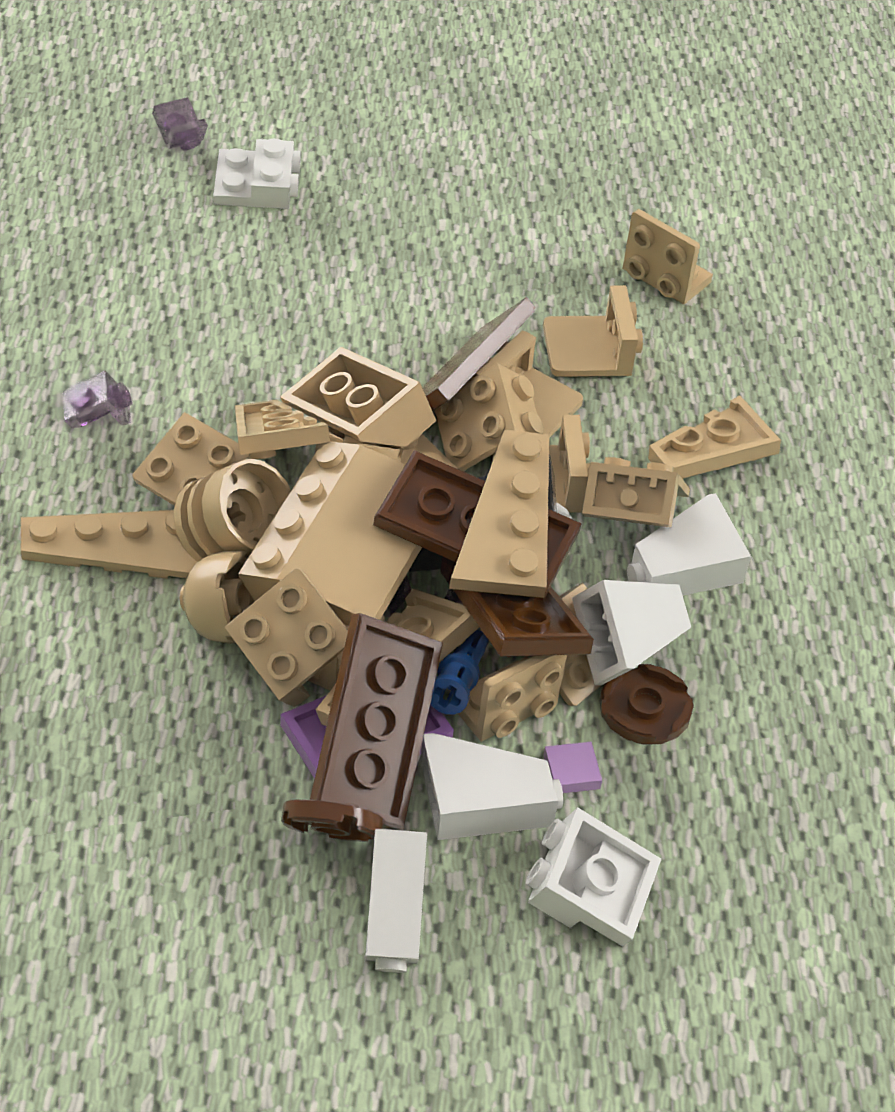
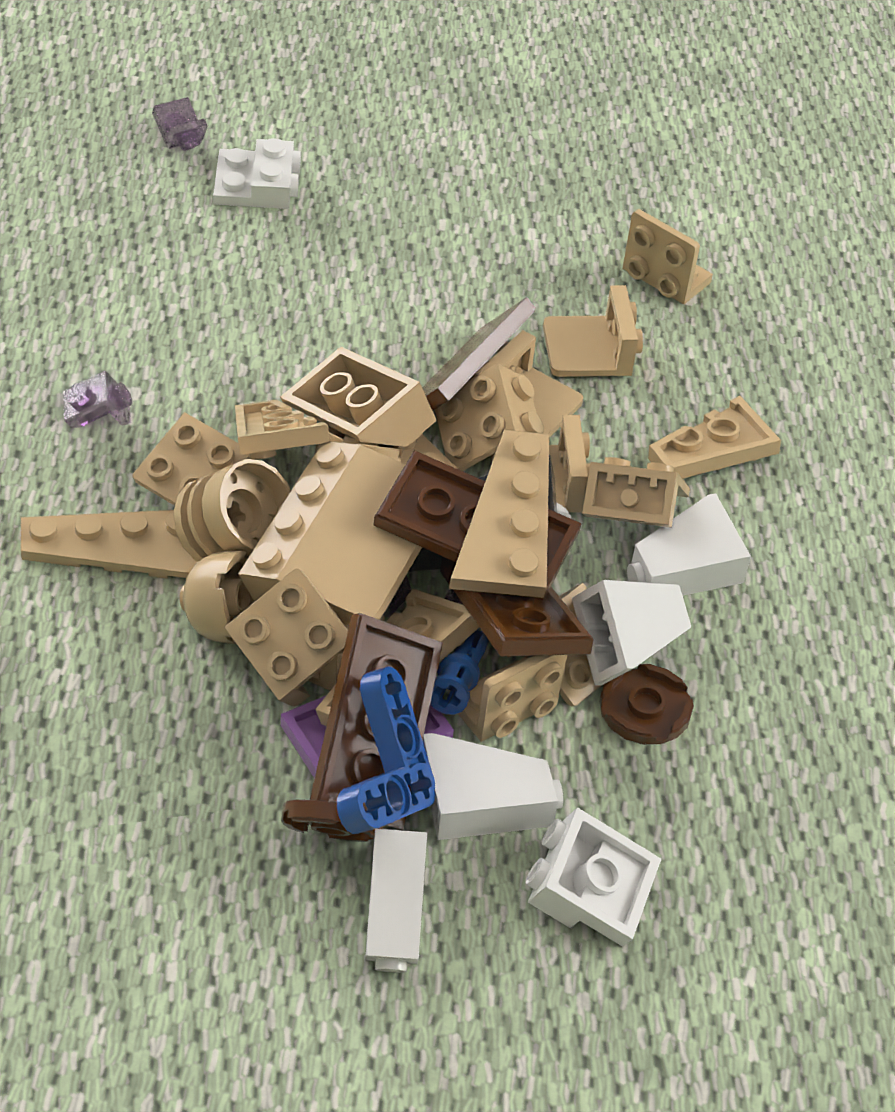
lavender tile [543,742,602,793] -> none
none -> blue beam [337,667,436,834]

